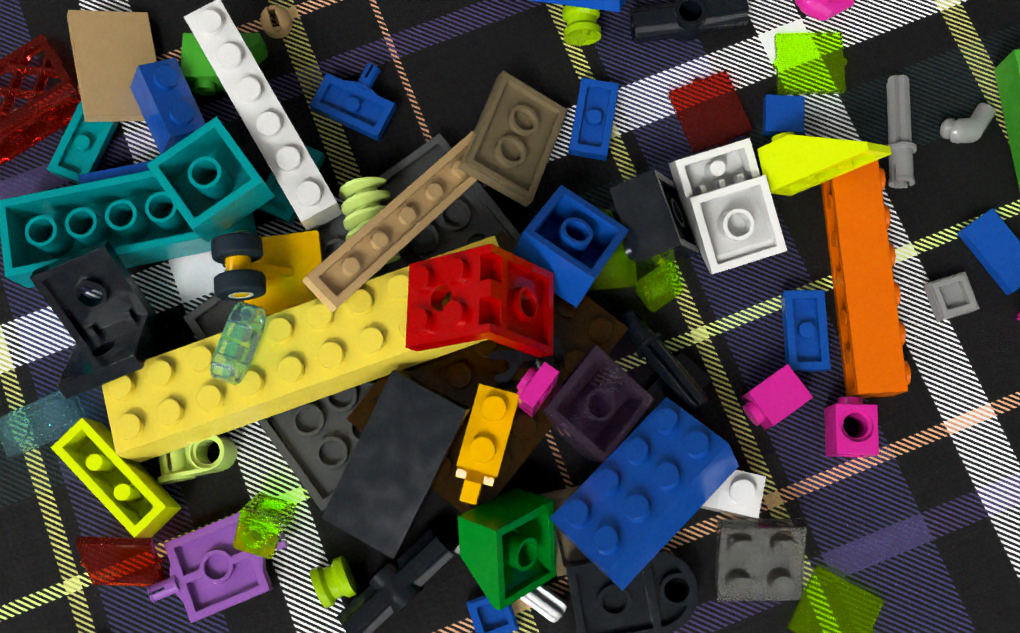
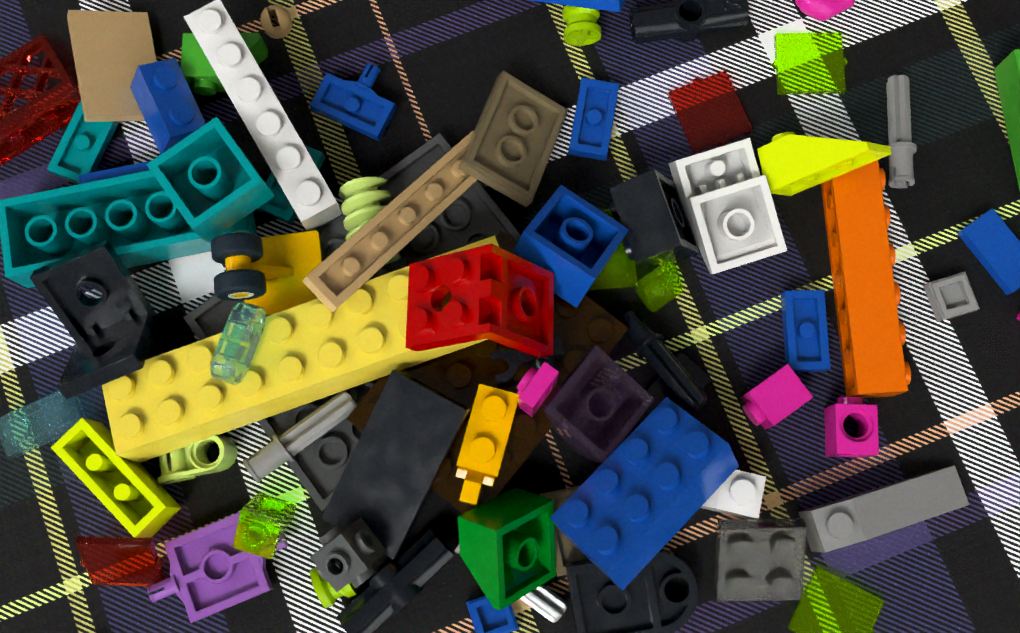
blue tile [763,94,805,136] -> none
light grey arm [940,103,996,144] -> none
none -> light grey axle [242,390,357,483]
none -> dark grey brick [310,517,386,592]
none -> light grey slope [798,465,969,553]

